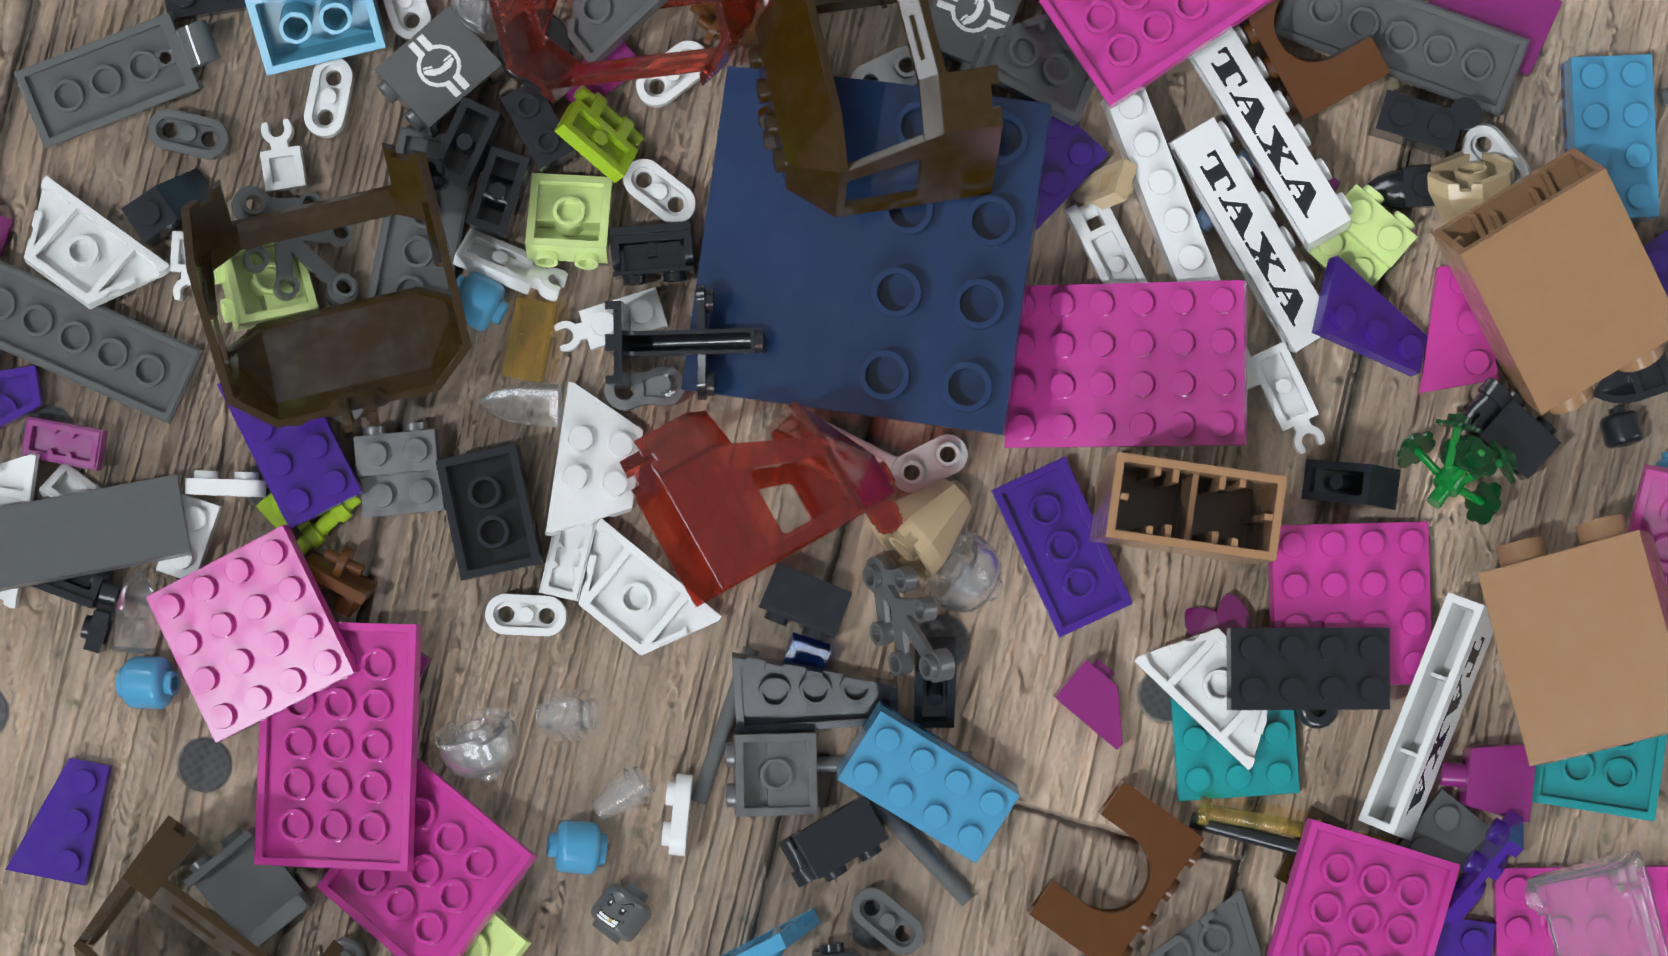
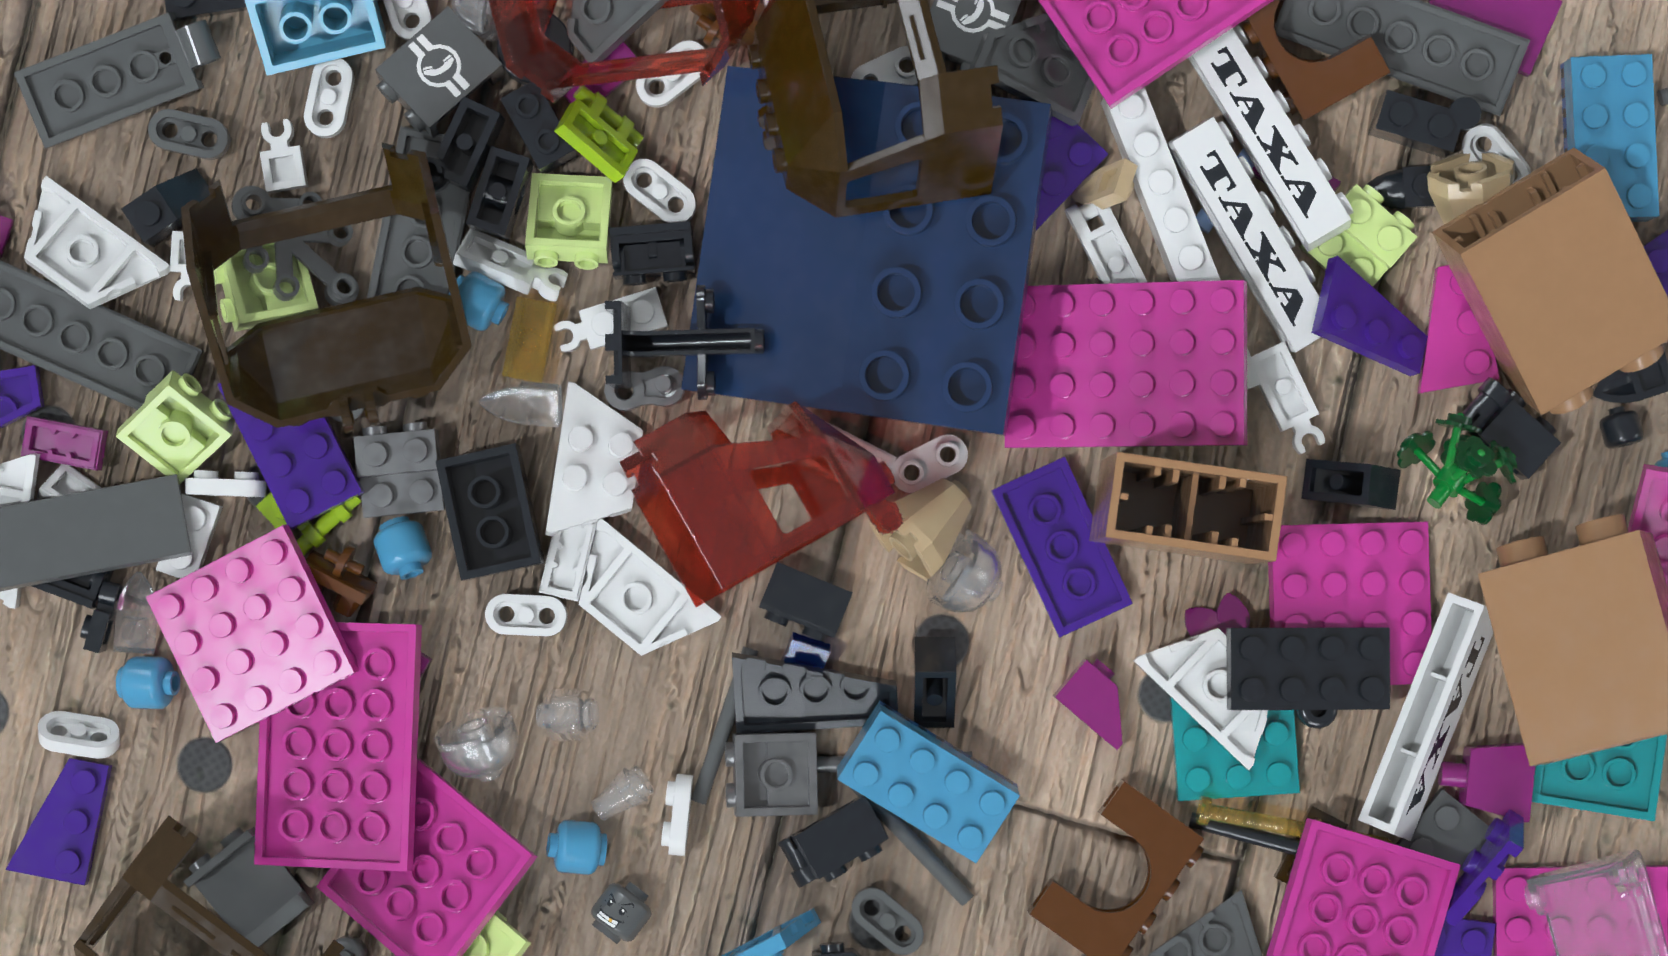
dark grey plant [863,555,955,683] -> none
none -> white plate [38,711,120,759]
none -> yellowish green plate [116,370,235,484]
none -> dark azure head [373,516,432,580]

